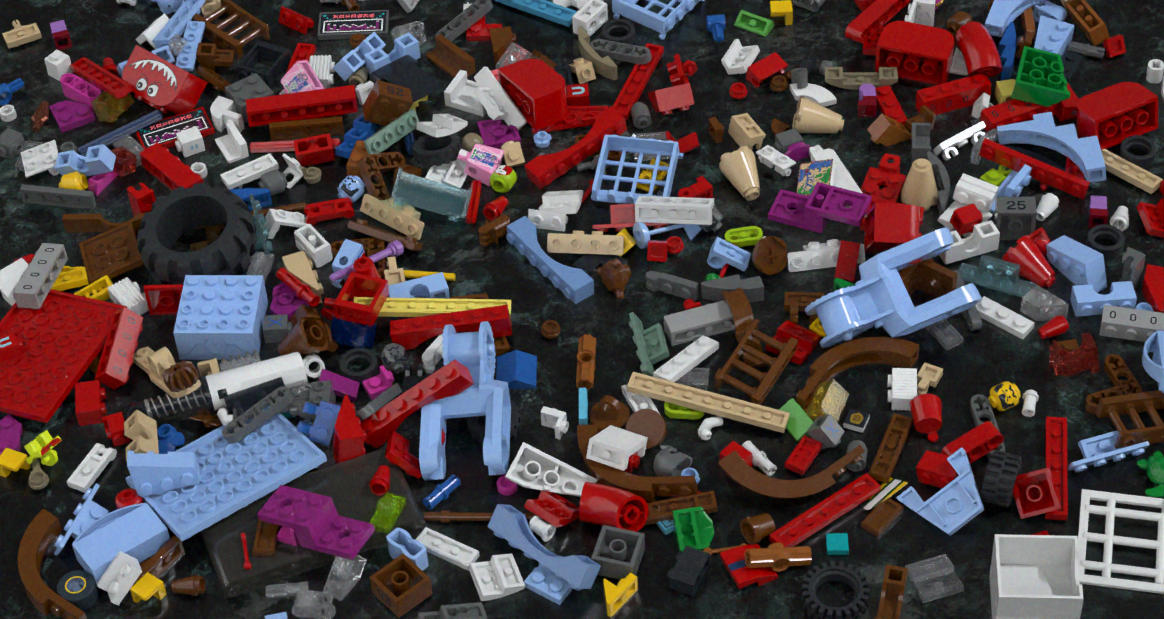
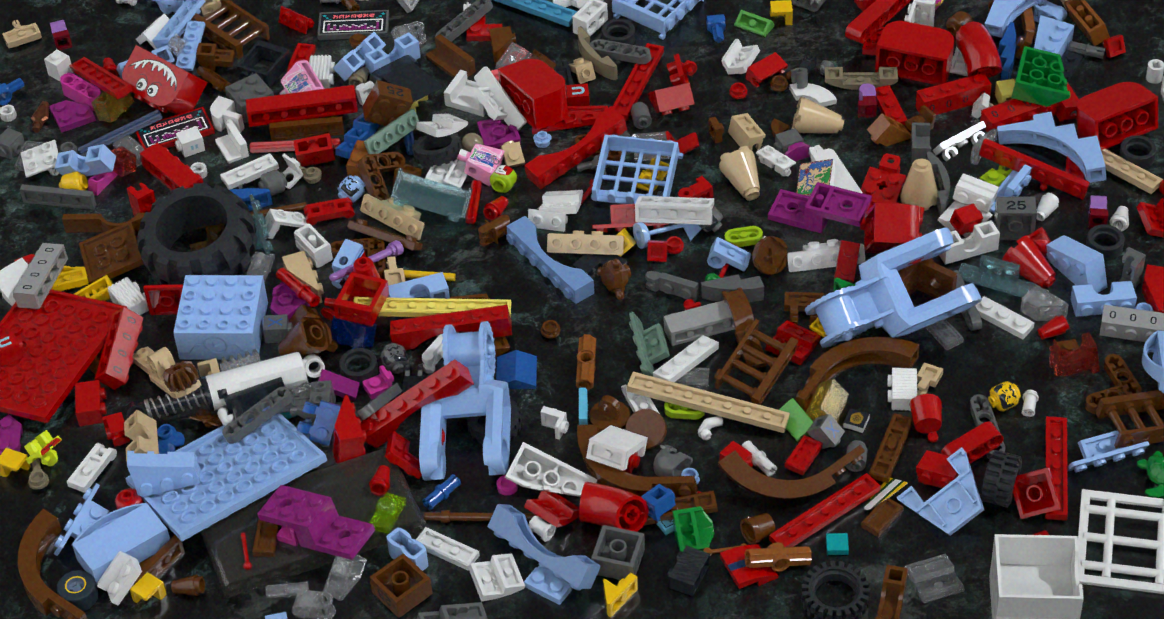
none -> blue brick [641,484,676,522]

